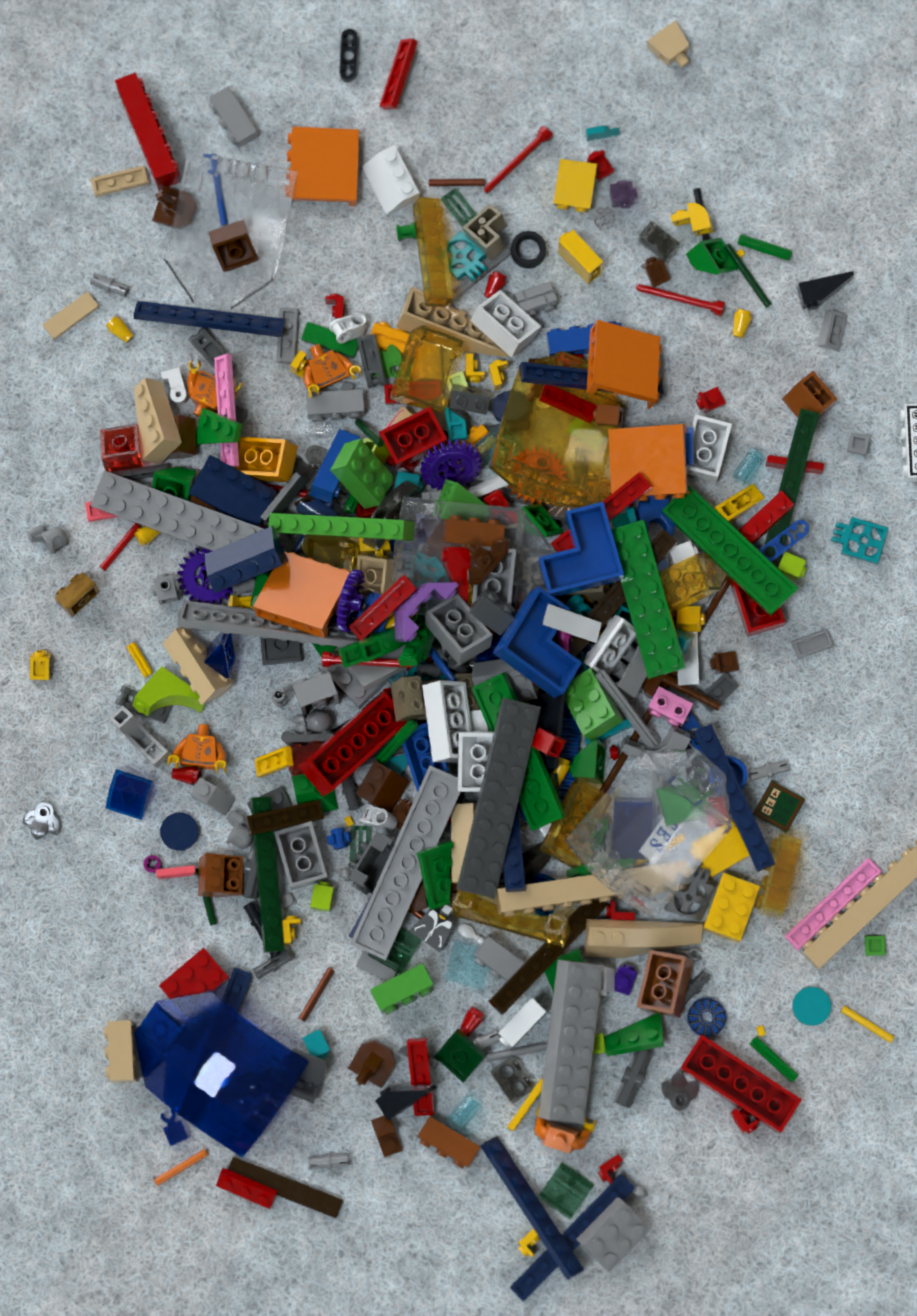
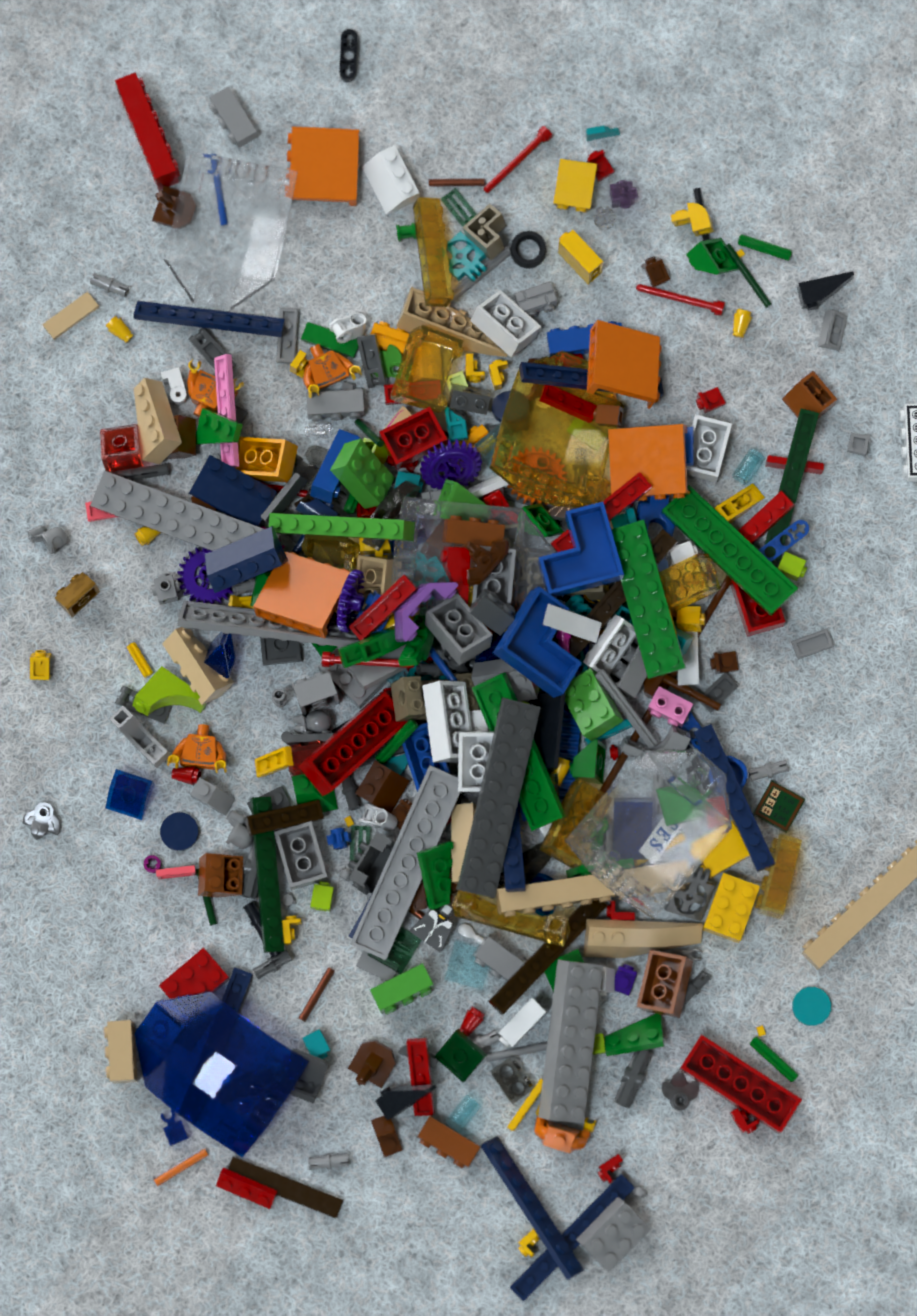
tan tile [91,165,149,197] -> none
red bar [99,523,141,571] -> none
green slope [152,467,196,502] -> none
reddish brown slope [209,219,259,272] -> none
red bracket [325,294,345,319] -> none
red plate [379,38,418,110] -> none
red cone [484,271,507,298] -> none
red brick [532,728,566,758] -> none
clear green slope [538,1162,594,1220] -> none
clear smoke brick [638,221,680,264] -> none
tan torso [646,21,690,68] -> none
tile [687,998,726,1037] -> none
bright pink tile [784,857,882,951] -> none
teal piece [831,517,888,564] -> none
yellow bar [840,1005,894,1043] -> none
bright green tile [864,936,885,956] -> none

